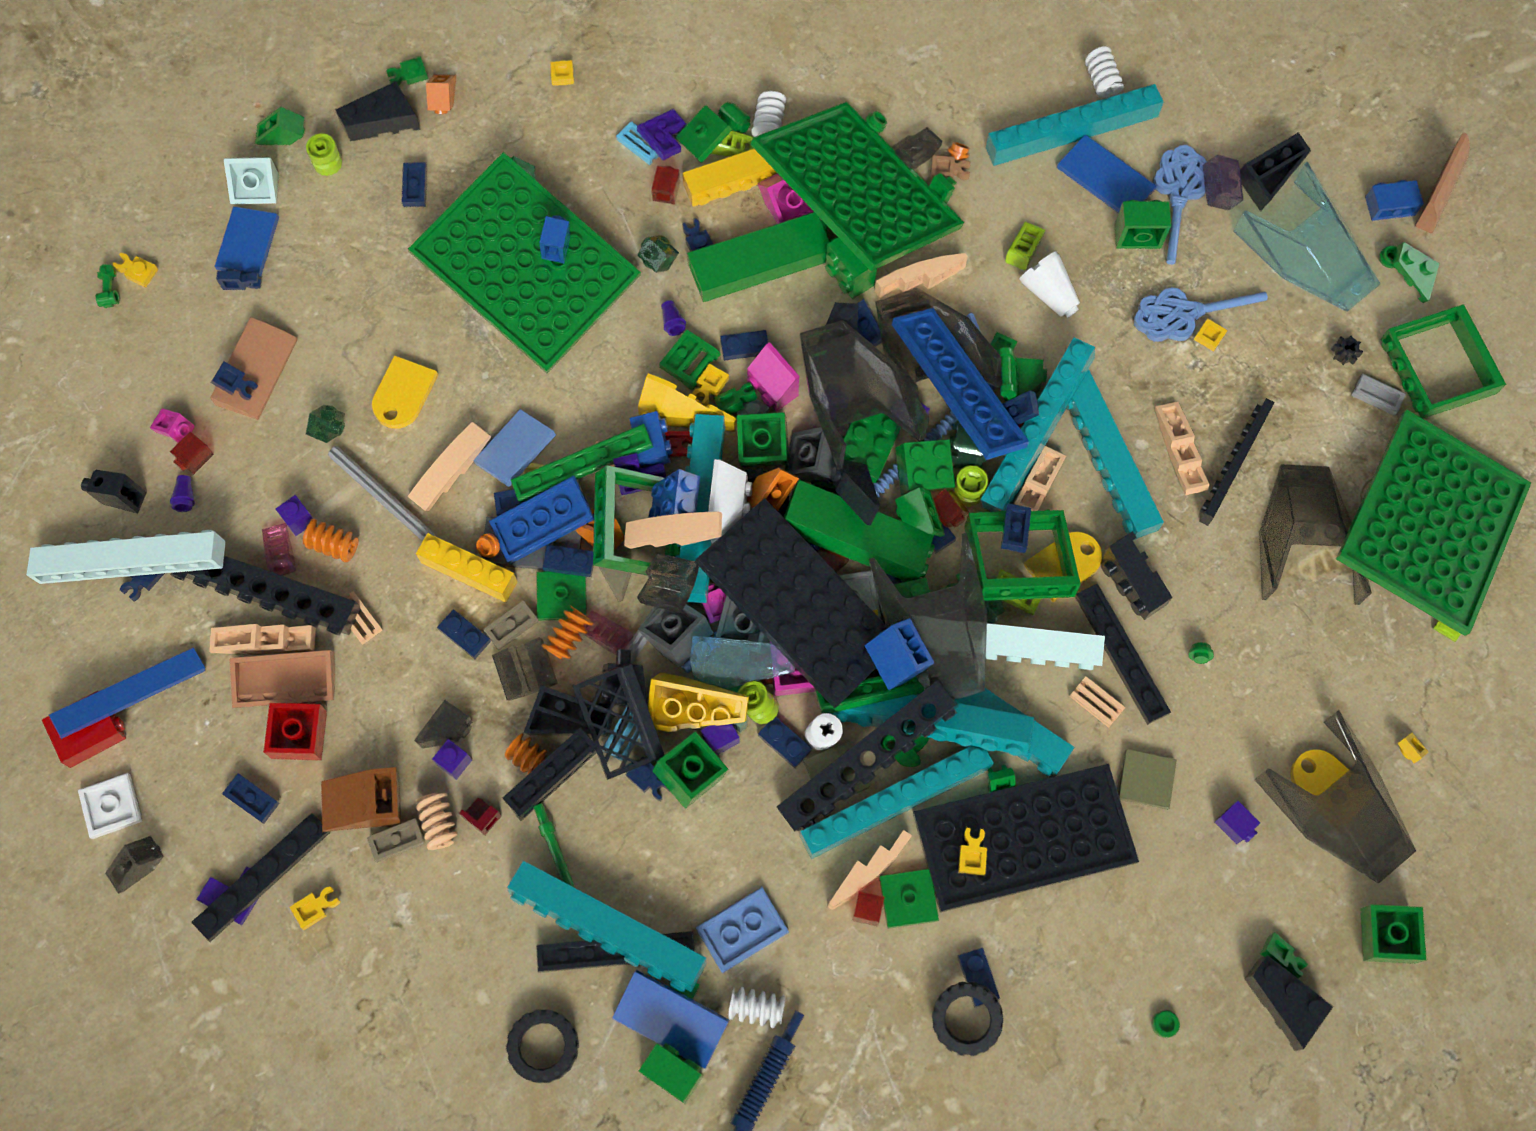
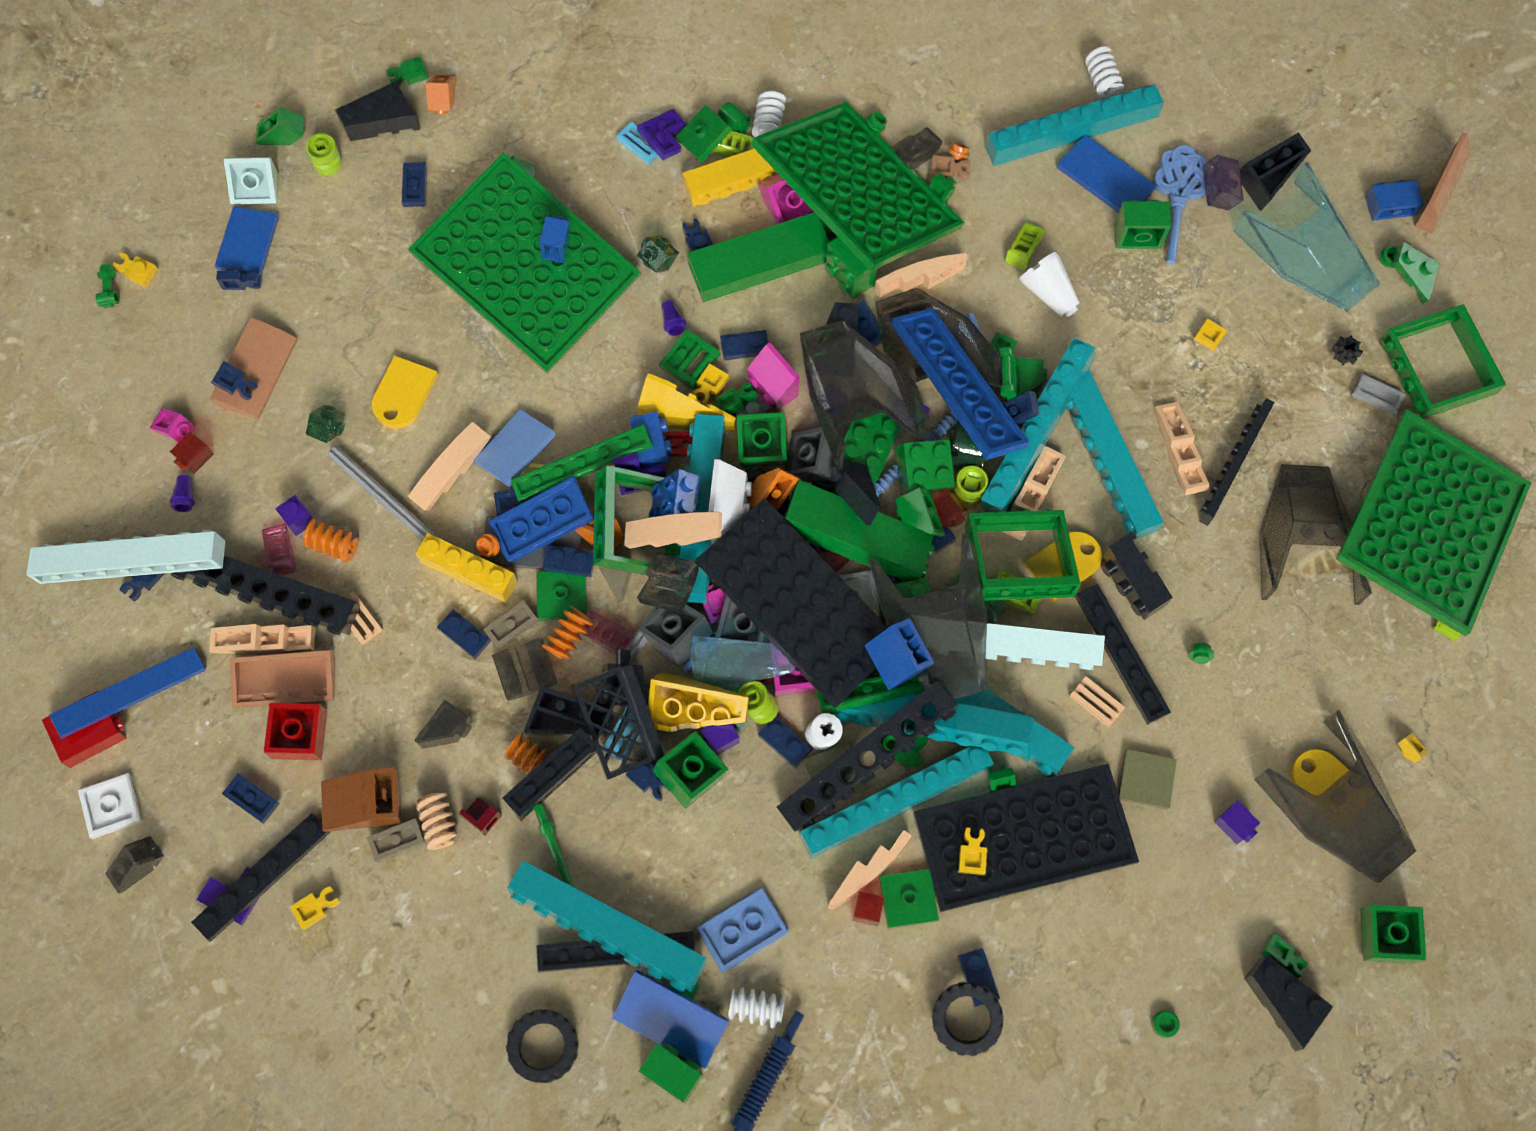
black torso [81,470,147,514] -> none
dark purple brick [432,739,472,780] -> none
yellow plate [550,60,574,86] -> none
clear red brick [651,166,680,205] -> none
dark blue plate [1001,503,1031,553] -> none
medium blue piece [1134,287,1268,342] -> none

